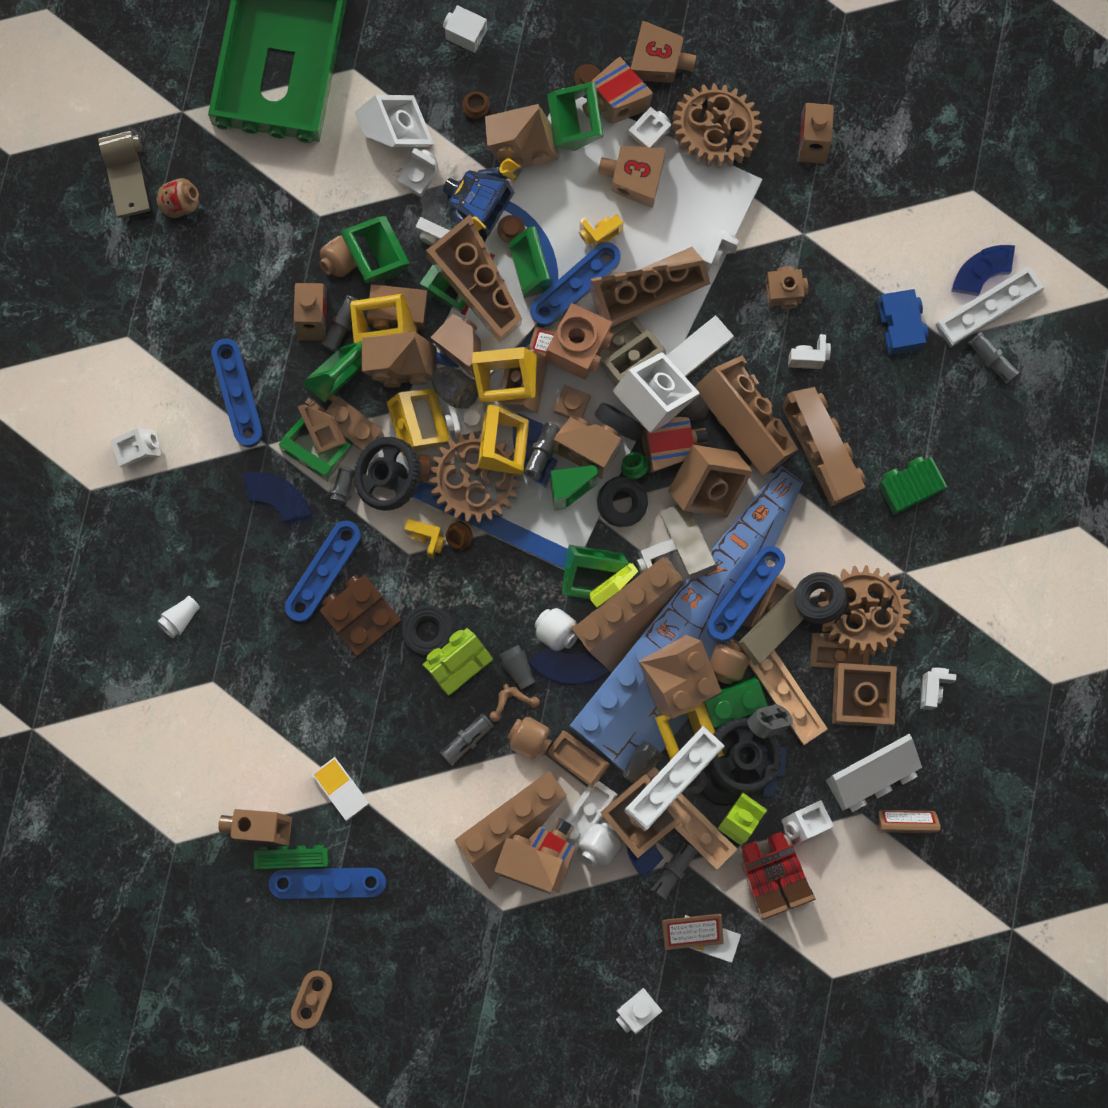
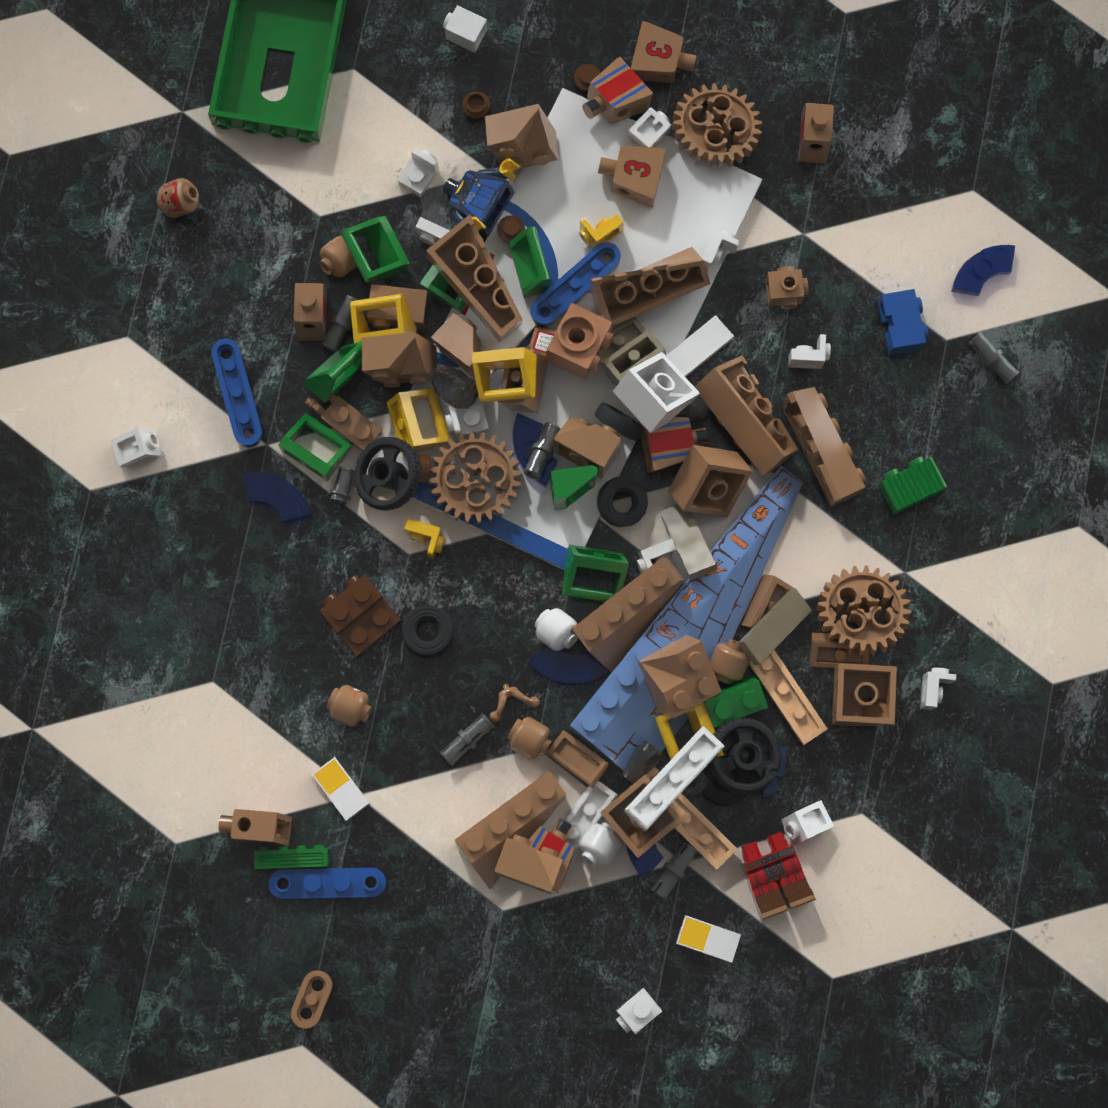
dark tan door [98,131,150,219] -> none
white cone [157,596,200,638] -> none
blue plate [285,521,361,622] -> none
medium nougat tile [298,404,346,455] -> none
white slope [355,95,434,147] -> none
lime brick [423,628,493,696] -> none
reddish brown plate [446,521,473,549] -> none
yellow tile [478,404,529,475] -> none
dark grey cone [499,645,535,690] -> none
green tile [547,82,604,151] -> none
medium nougat plate [554,385,591,420] -> none
neon yellow tile [590,563,638,607] -> none
green plate [621,452,650,479] -> none
slope [662,914,724,950] -> none
blue plate [707,546,785,643] -> none
lime brick [718,793,767,846] -> none
dark grey beam [747,705,793,738] -> none
black tyre [794,572,847,624] -> none
white slope [825,734,922,812] -> none
slope [878,810,940,834] -> none
white tile [935,266,1045,348] -> none
none -> medium nougat head [327,685,372,727]

